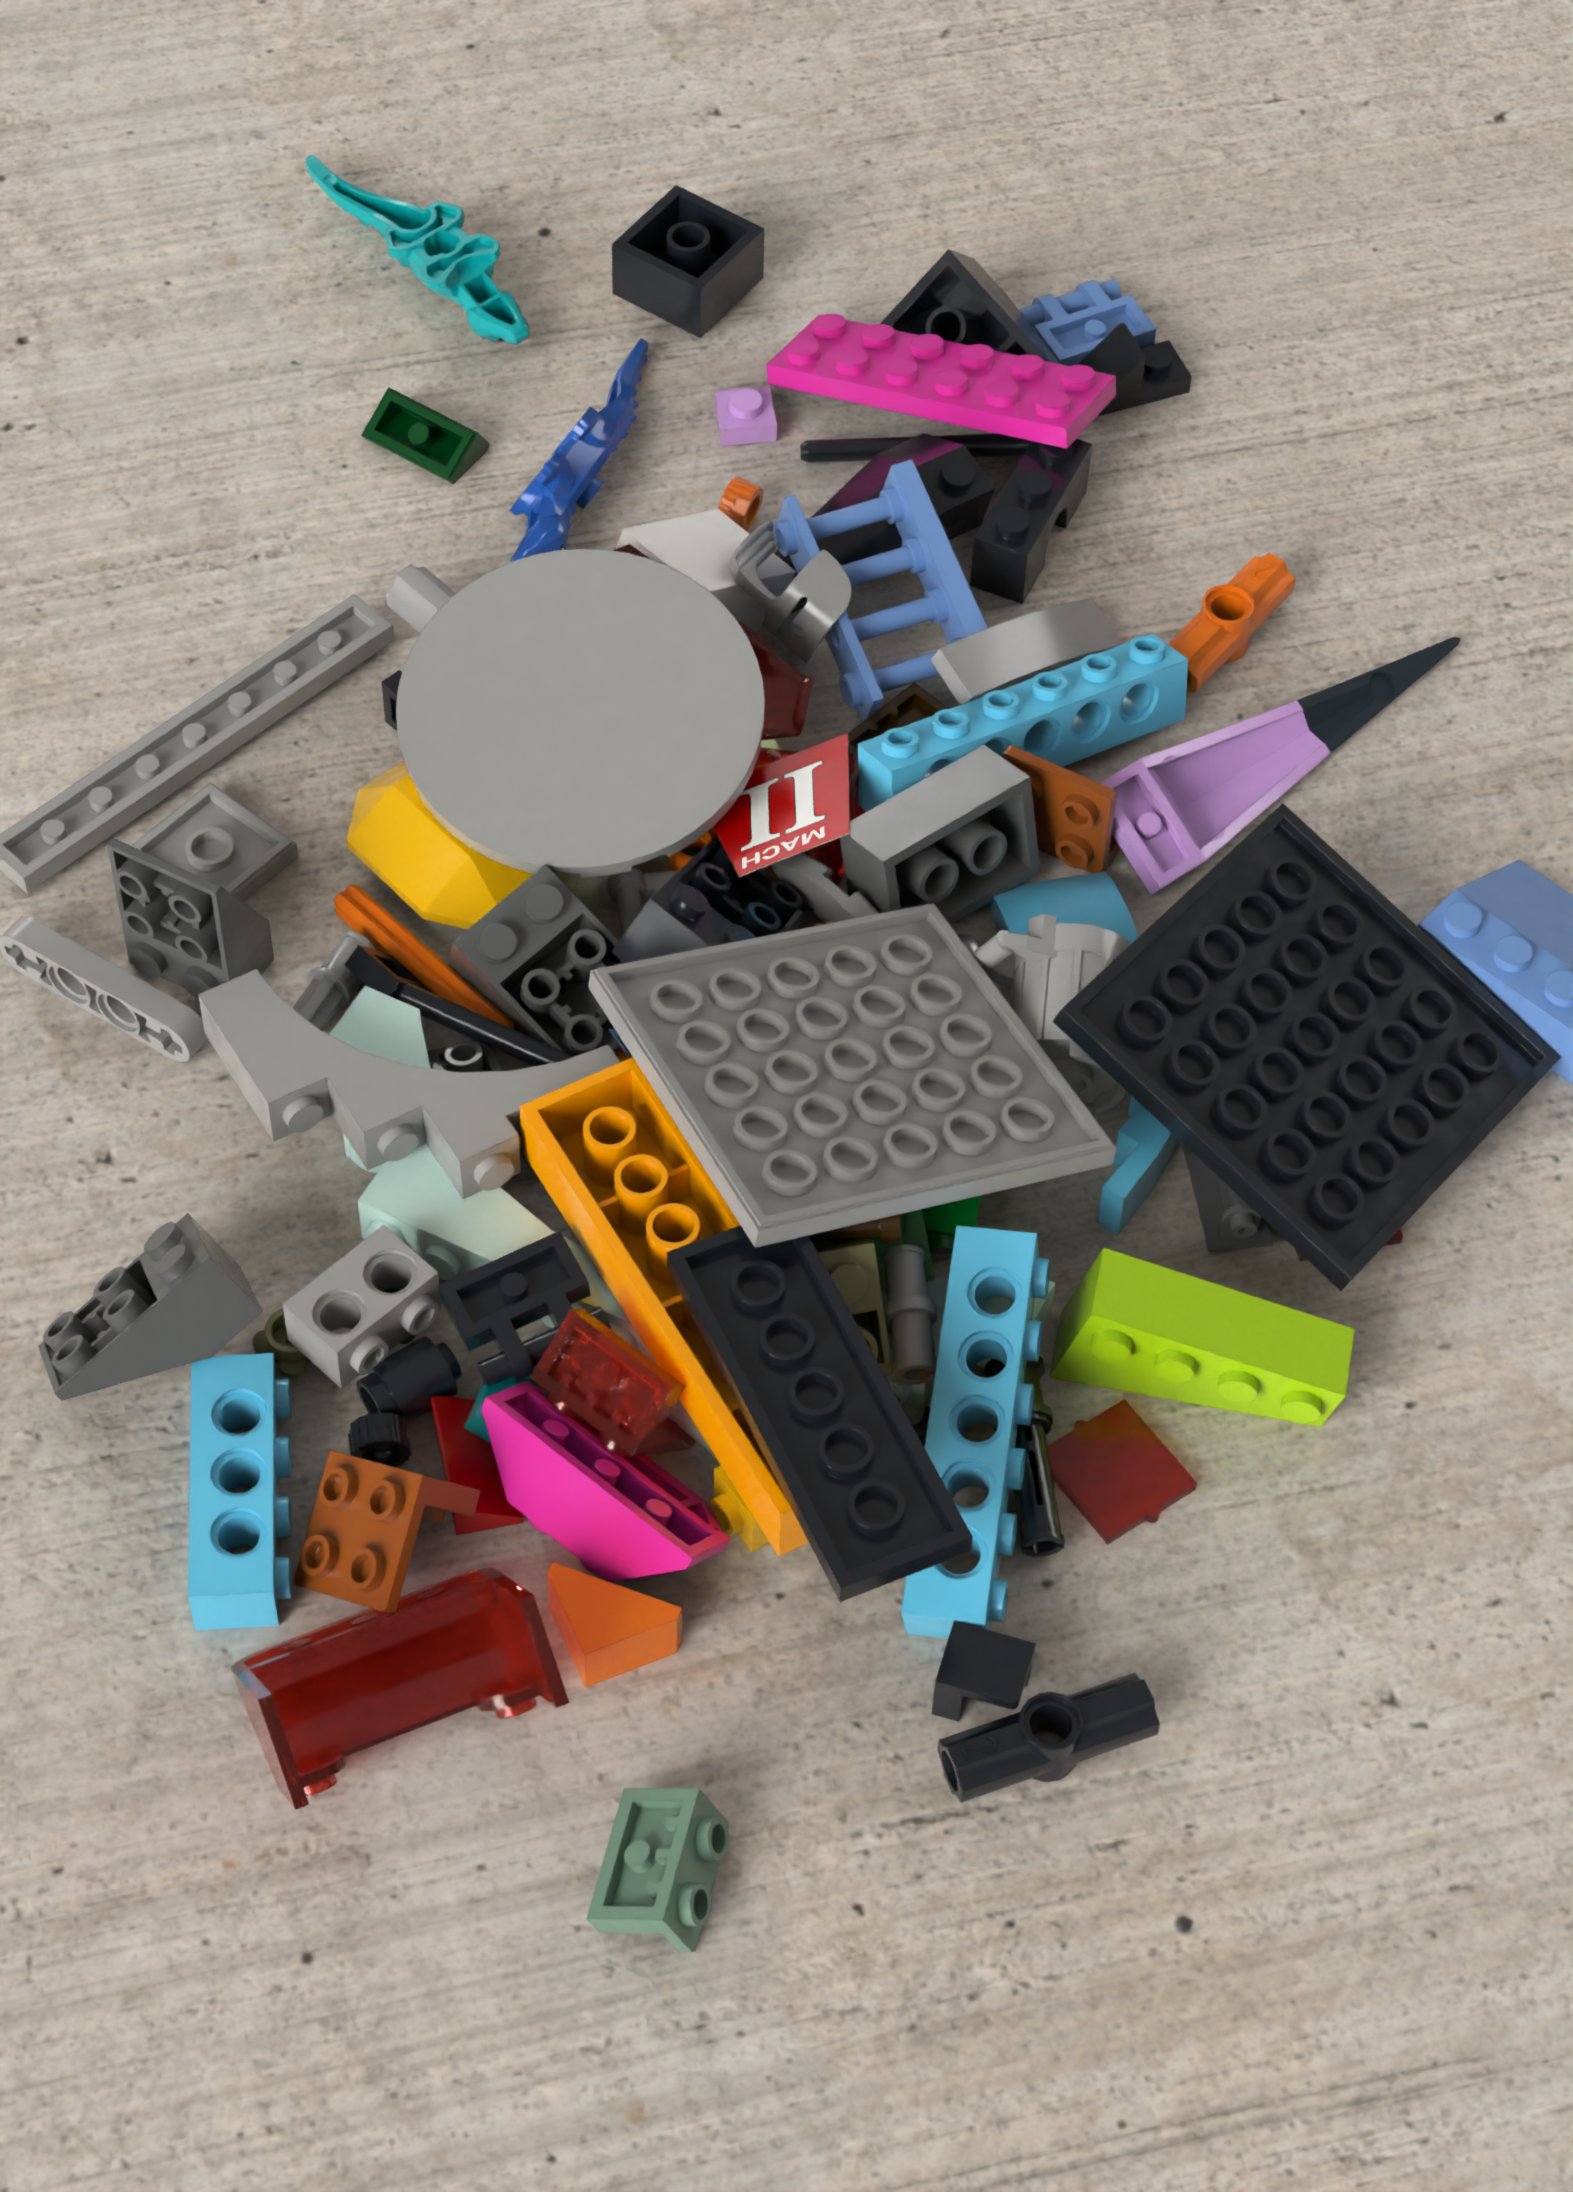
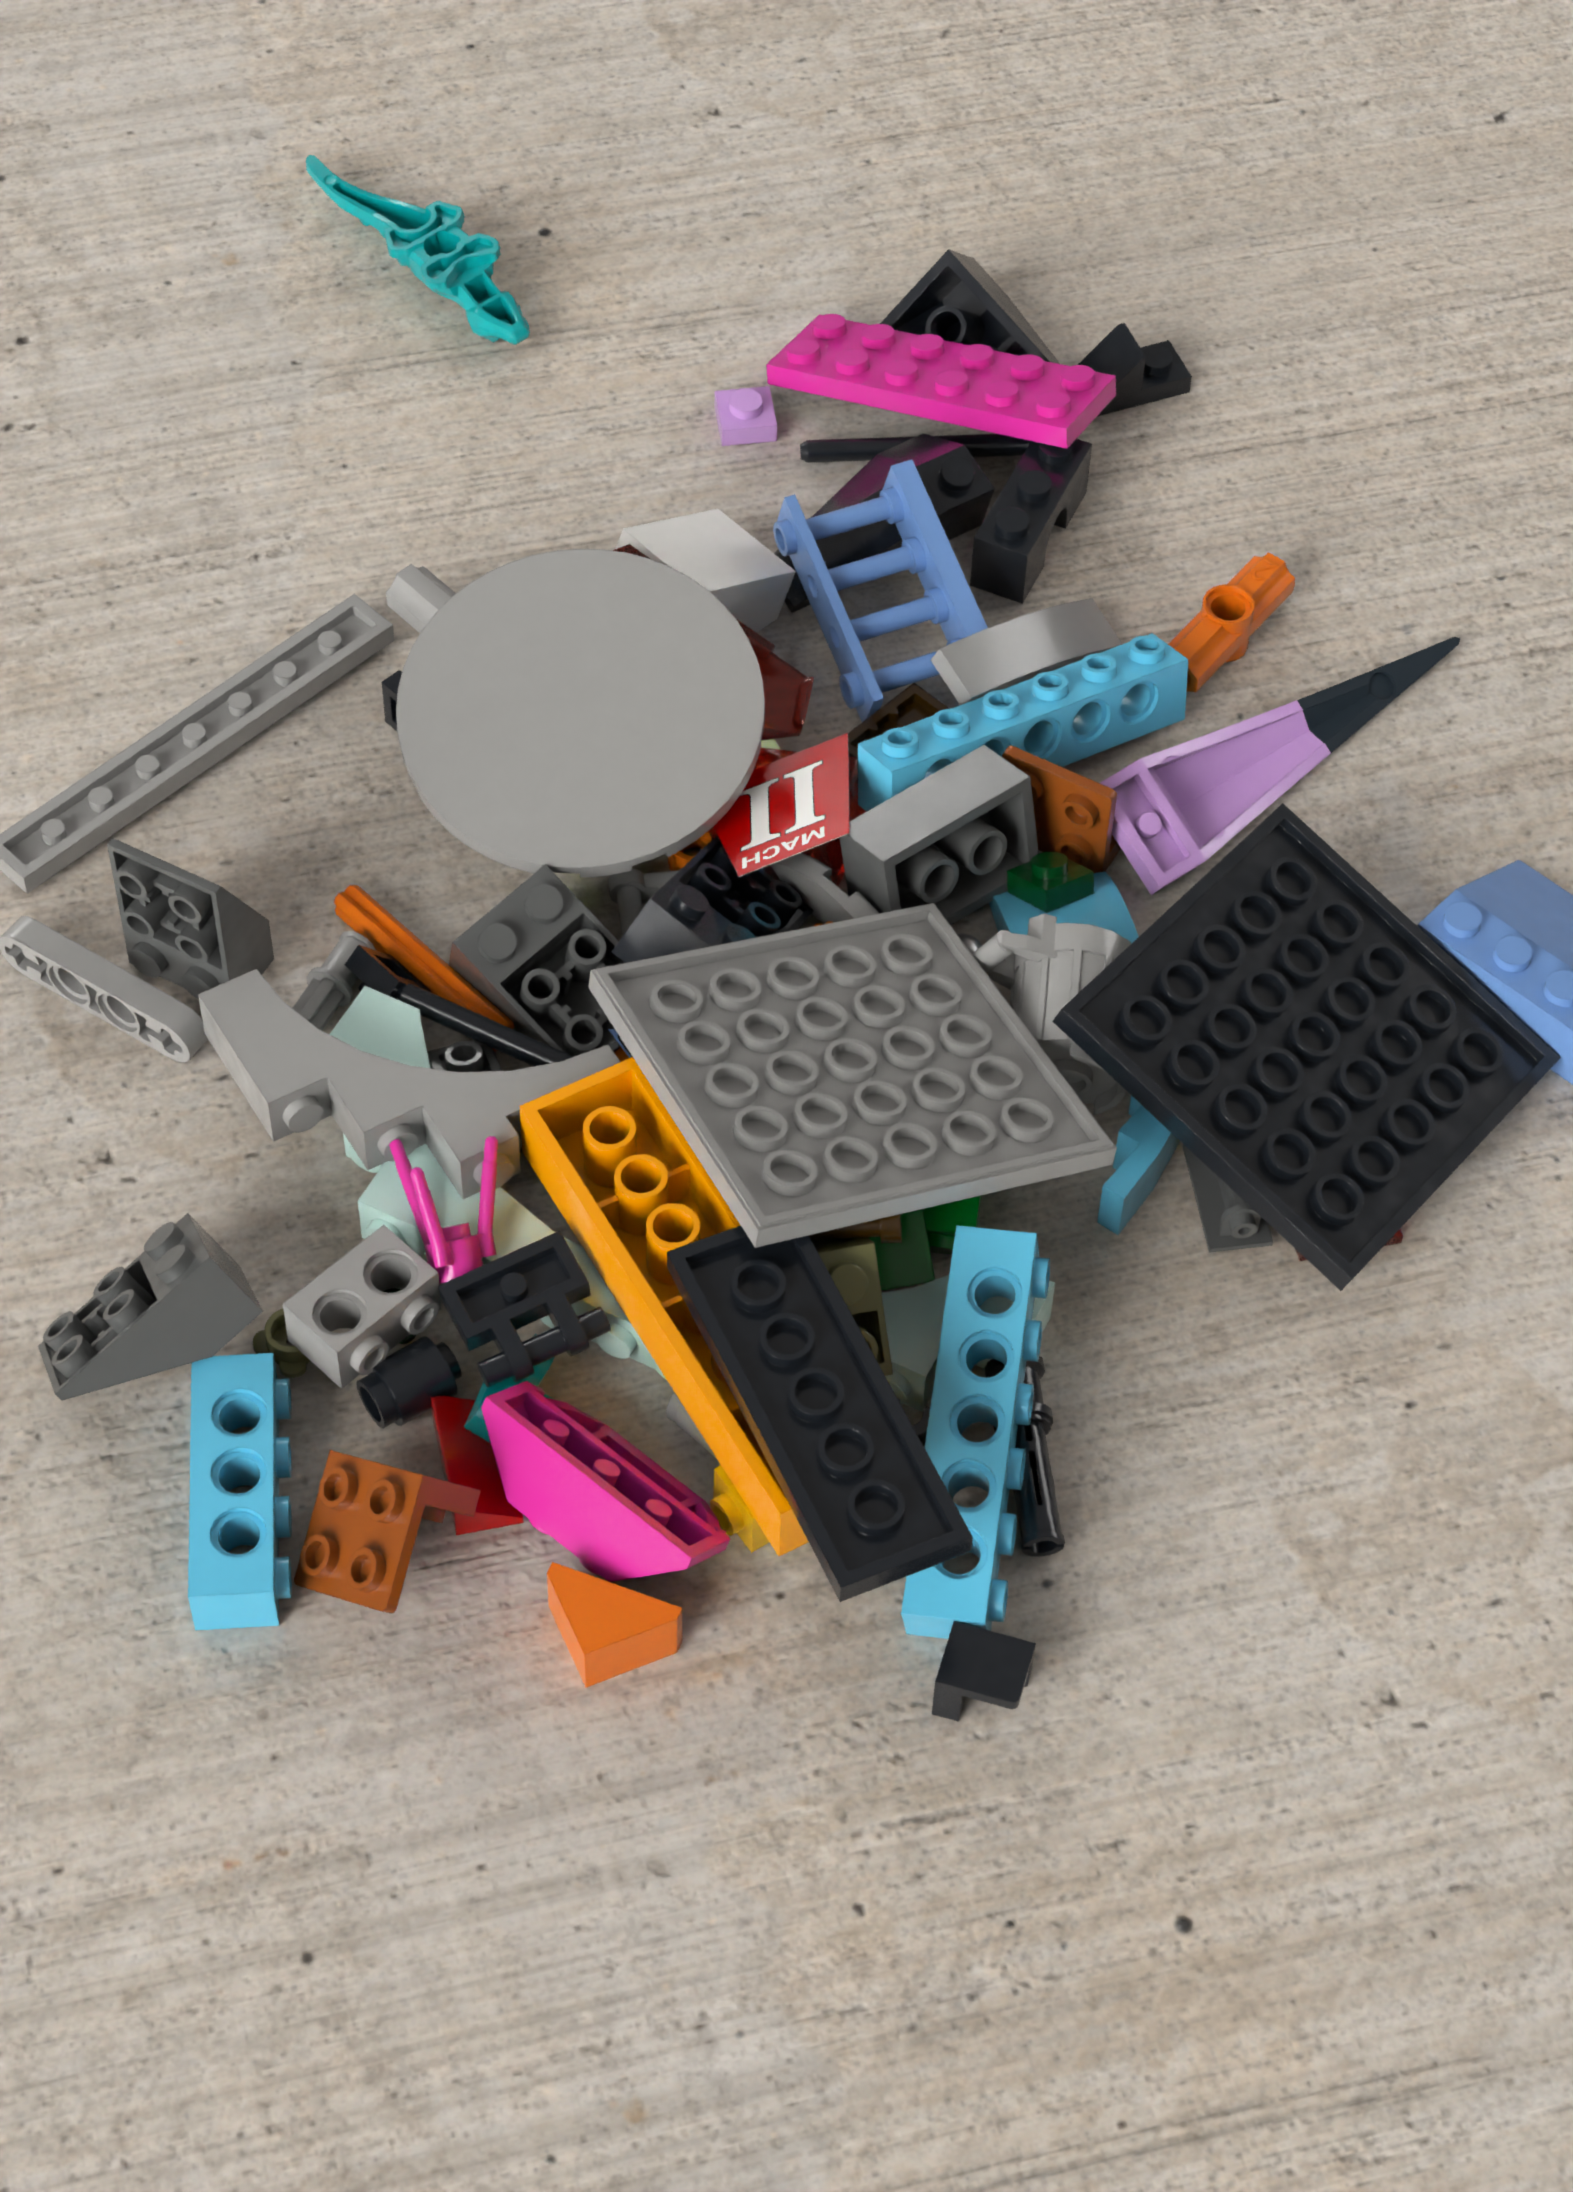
light grey tile [131,782,298,902] -> none
clear red windscreen [231,1568,569,1810] -> none
yellow wedge [346,761,533,929] -> none
black axle [348,1413,411,1467] -> none
dark green slope [361,387,490,484] -> none
blue animal [509,338,648,563] -> none
clear red bracket [530,1309,695,1458] -> none
sand green bracket [586,1788,729,1952] -> none
black brick [612,185,765,338] -> none
orange axle [718,476,763,531] -> none
light grey helmet [730,519,852,663] -> none
light grey pin [882,1245,937,1385] -> none
black piece [938,1673,1160,1803] -> none
medium blue plate [1018,279,1156,366] -> none
clear red piece [1047,1399,1197,1545] -> none
lime wedge [1049,1247,1355,1427] -> none
none -> dark pink plant [389,1136,498,1284]
none -> dark green plate [1007,852,1094,913]

